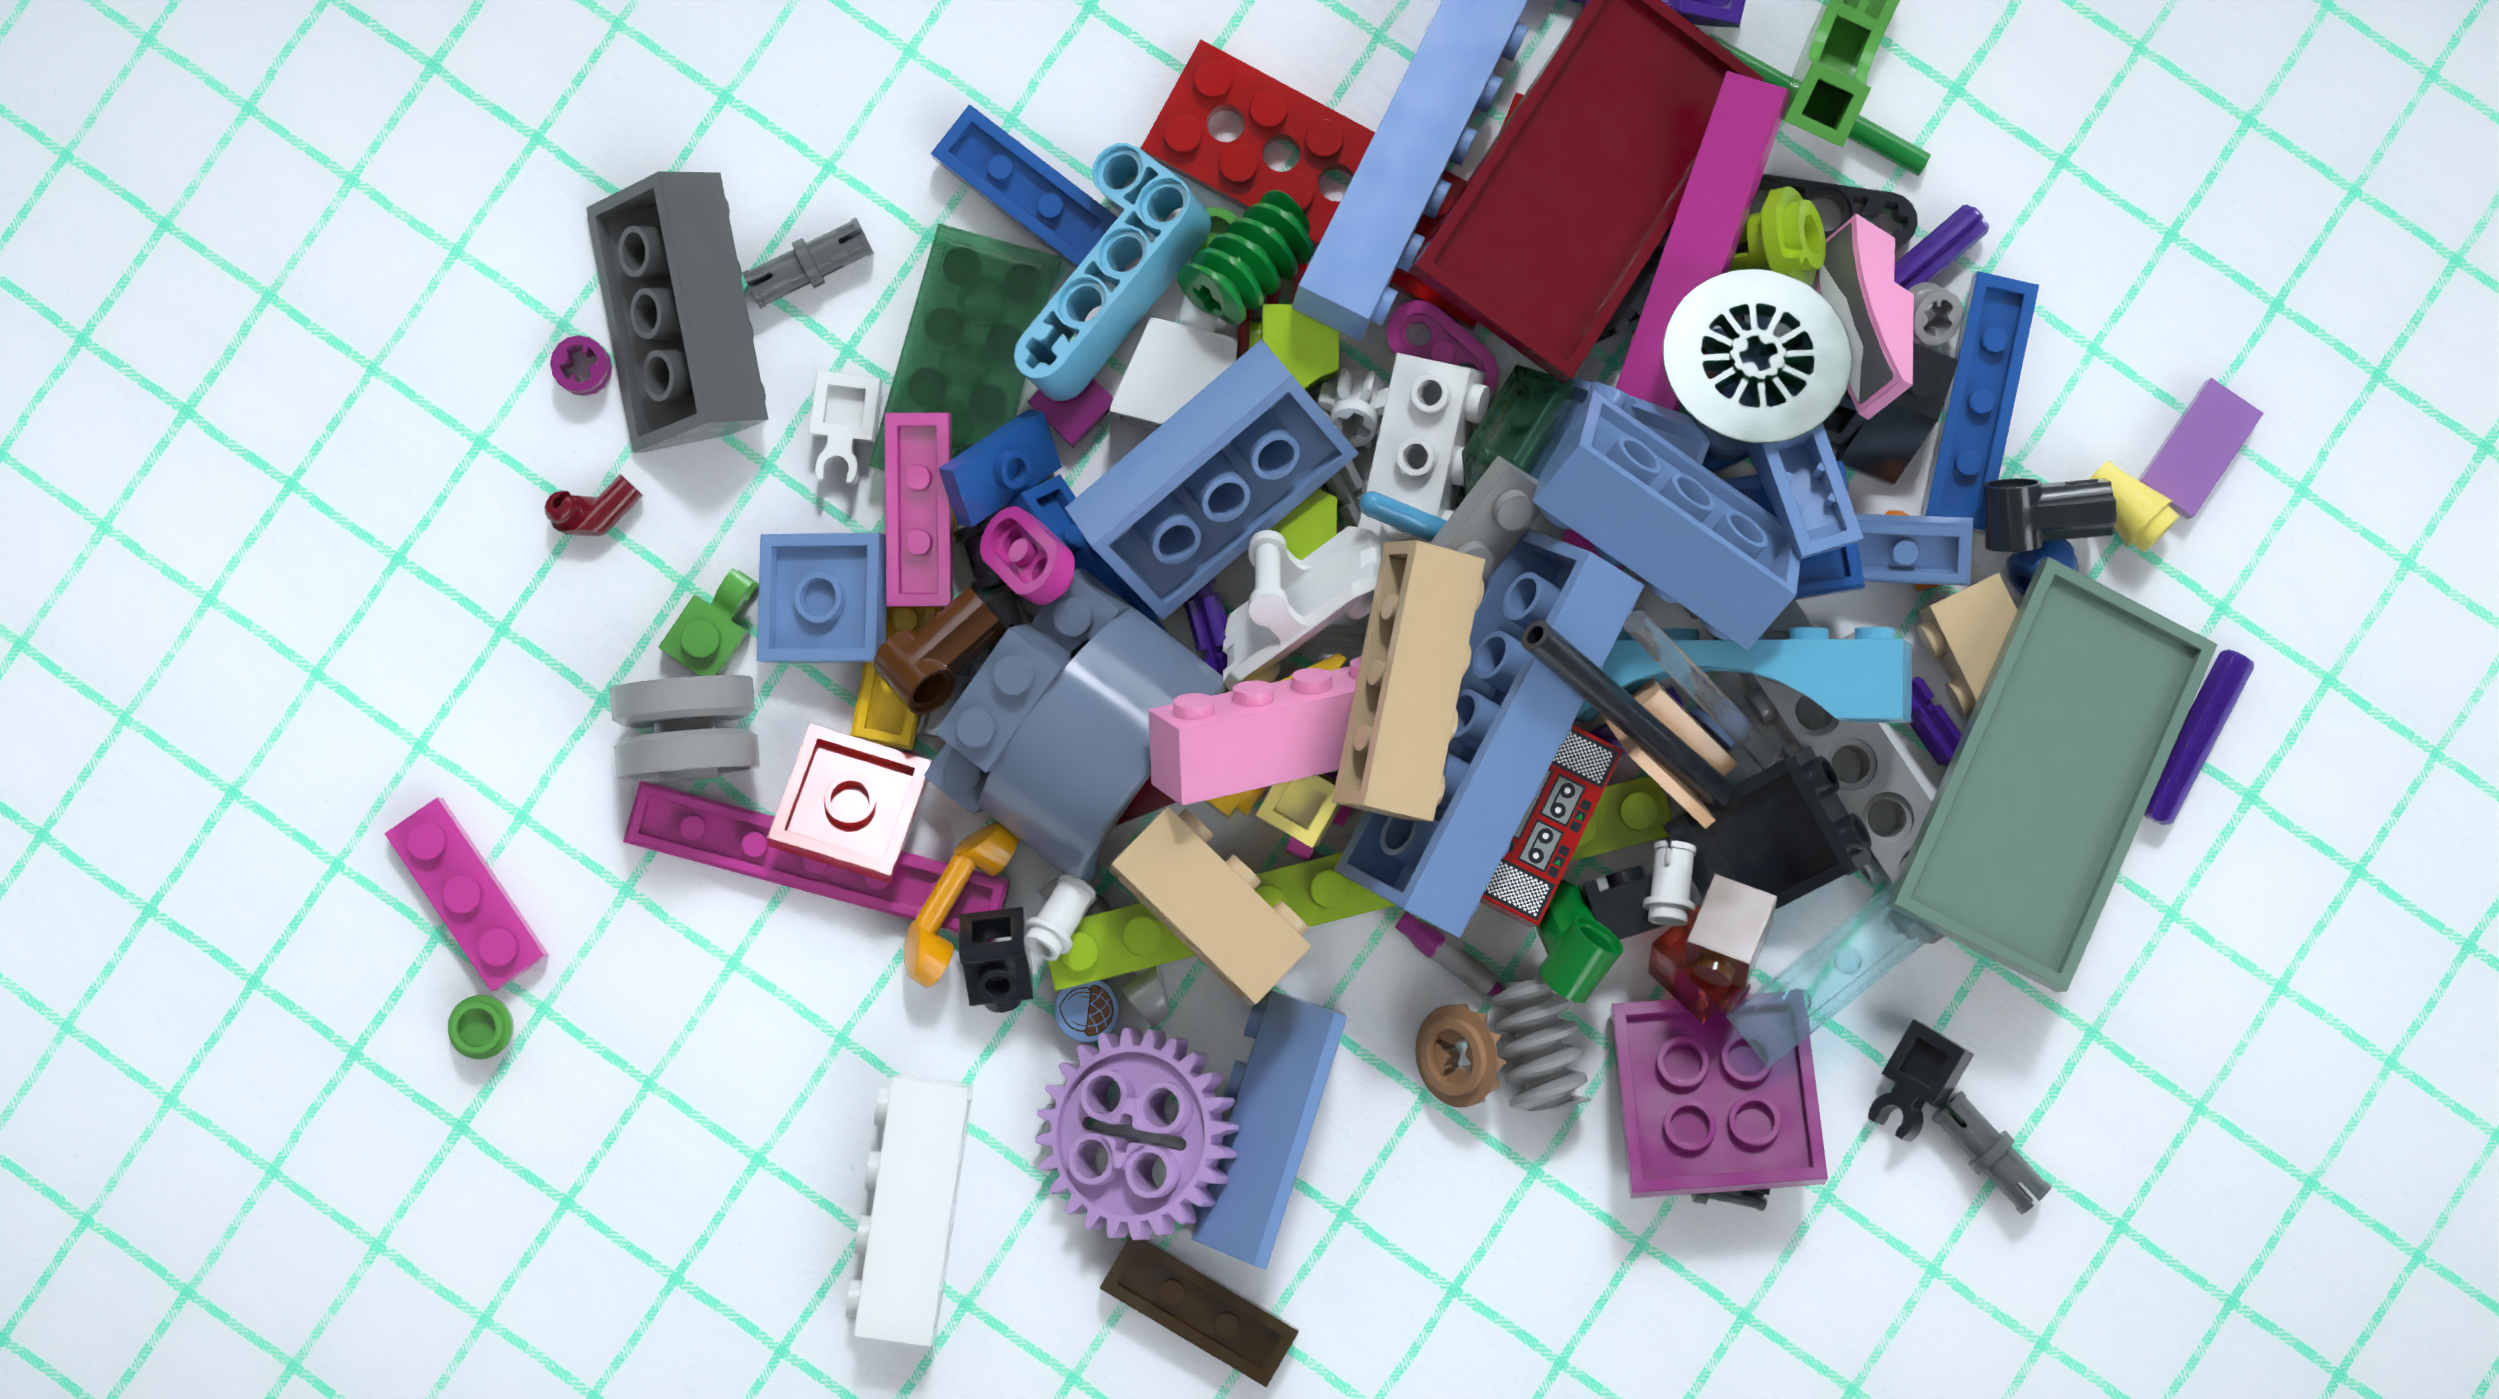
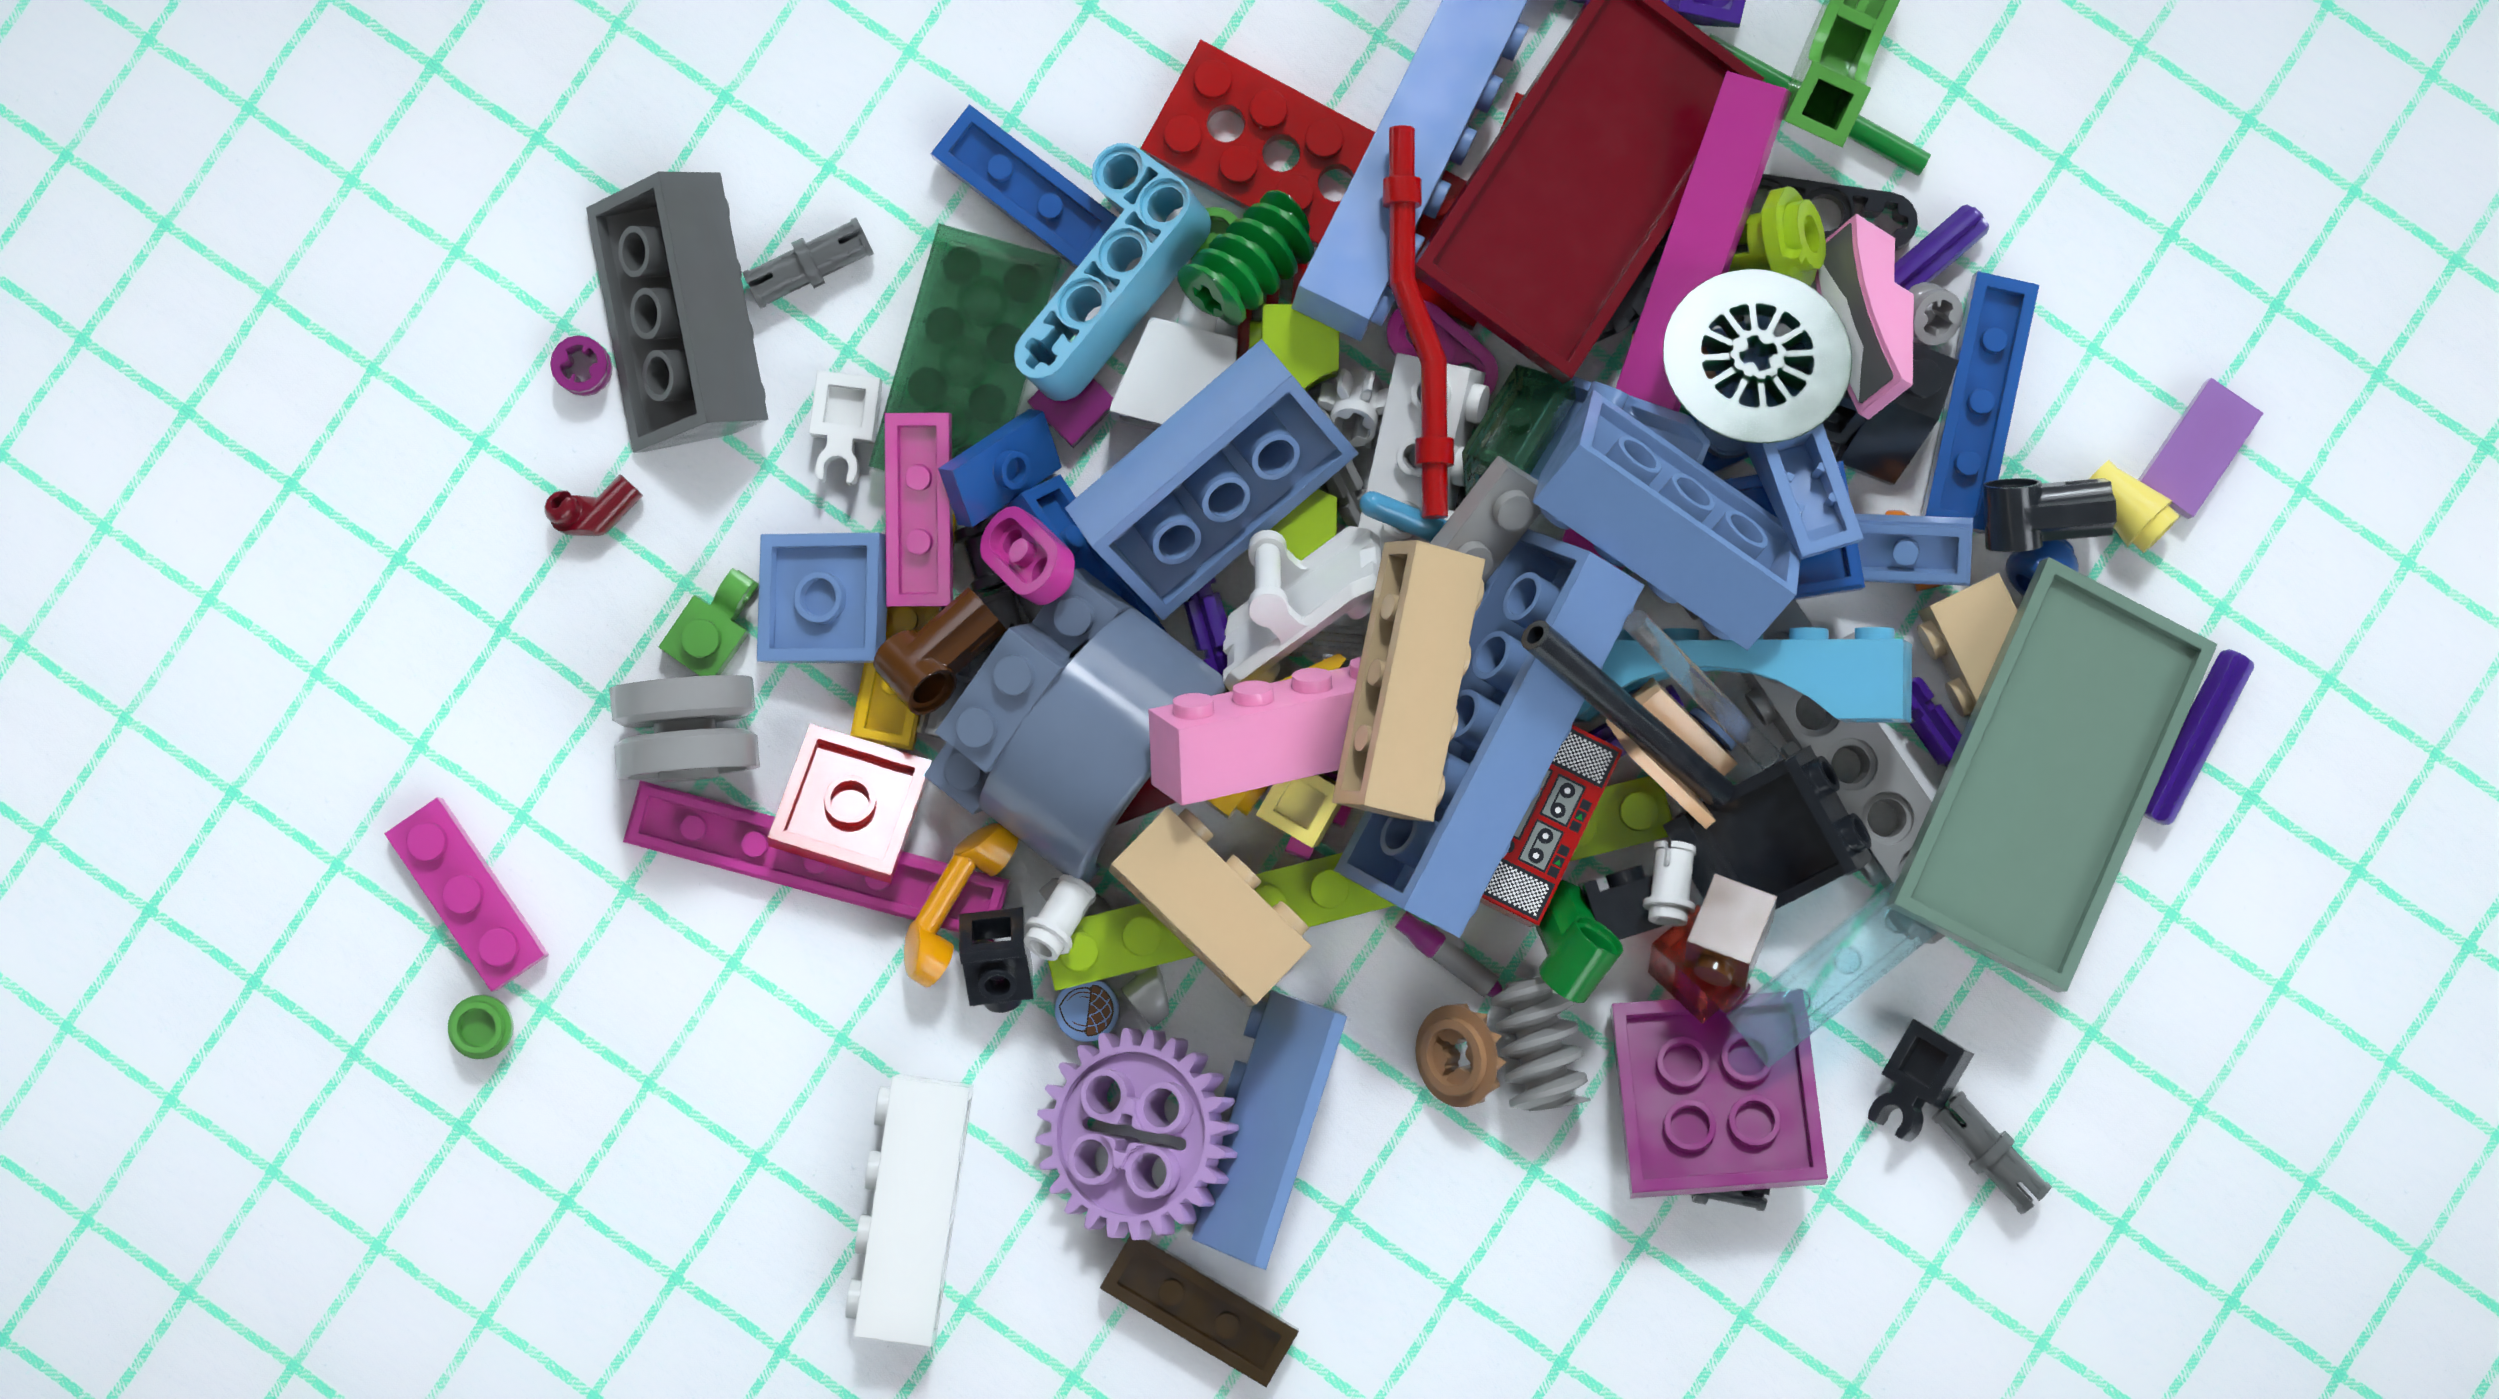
none -> red bar [1383,125,1454,519]

